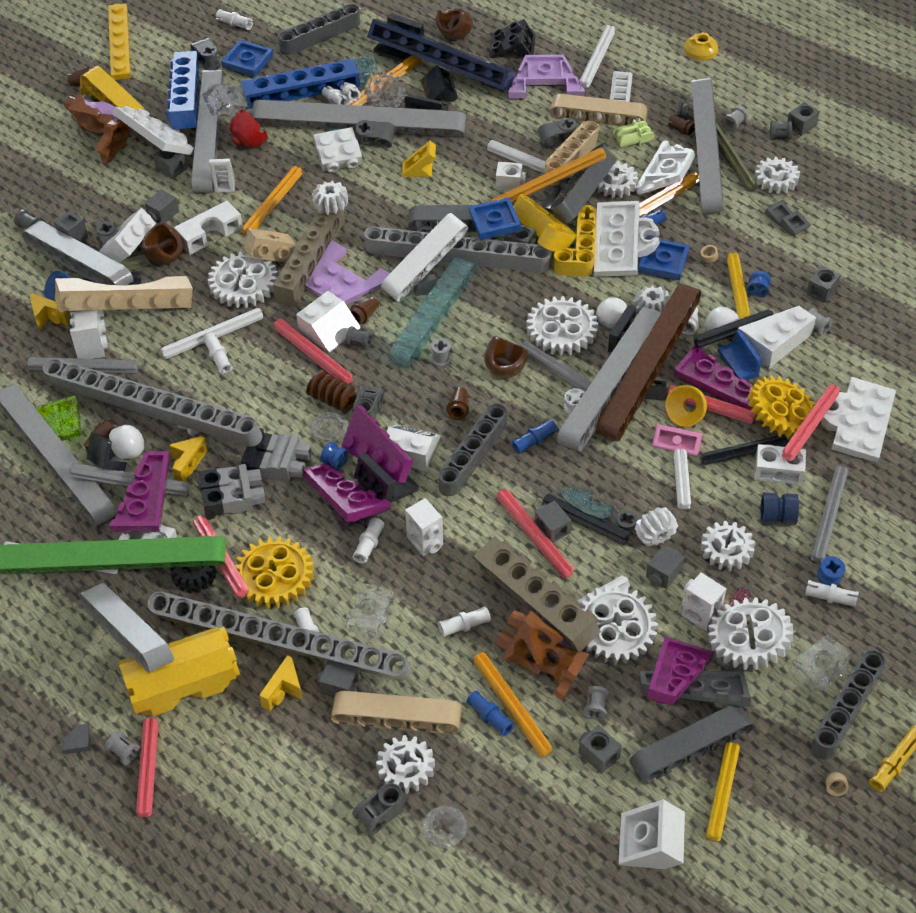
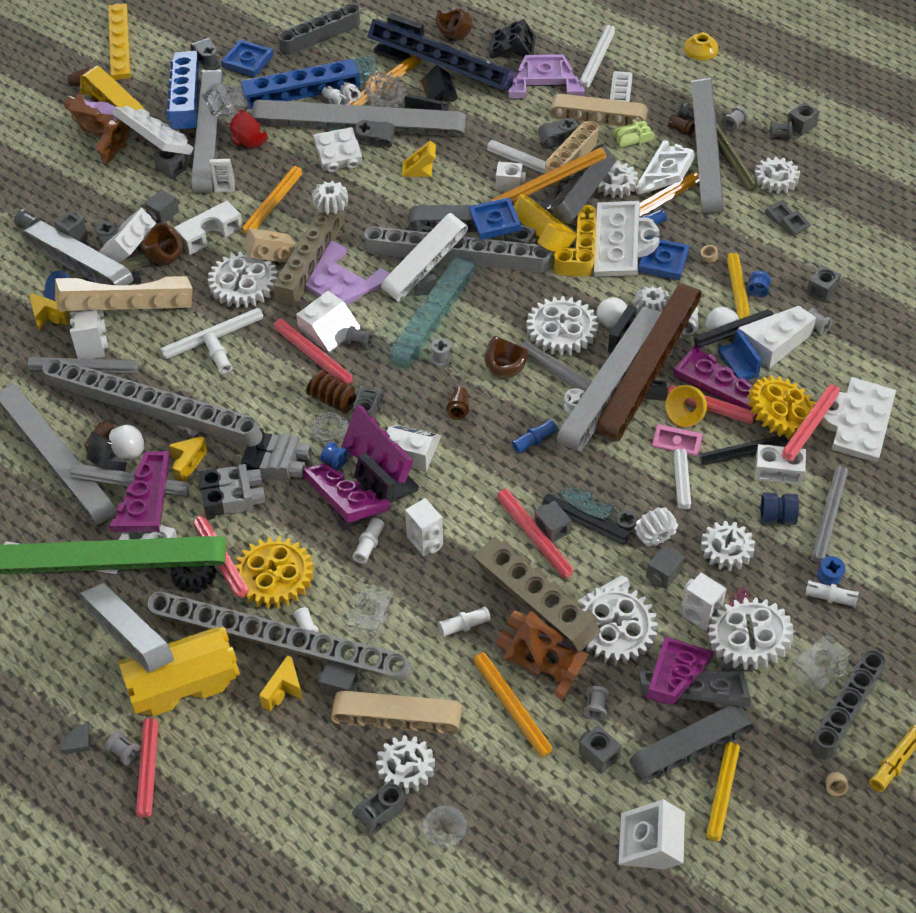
clear neon green wing [34,395,82,441] -> none
white pin [216,9,253,30] -> none
reddish brown cone [349,297,379,325] -> none
dark grey beam [438,403,507,496] -> none
blue pin [466,691,514,736] -> none

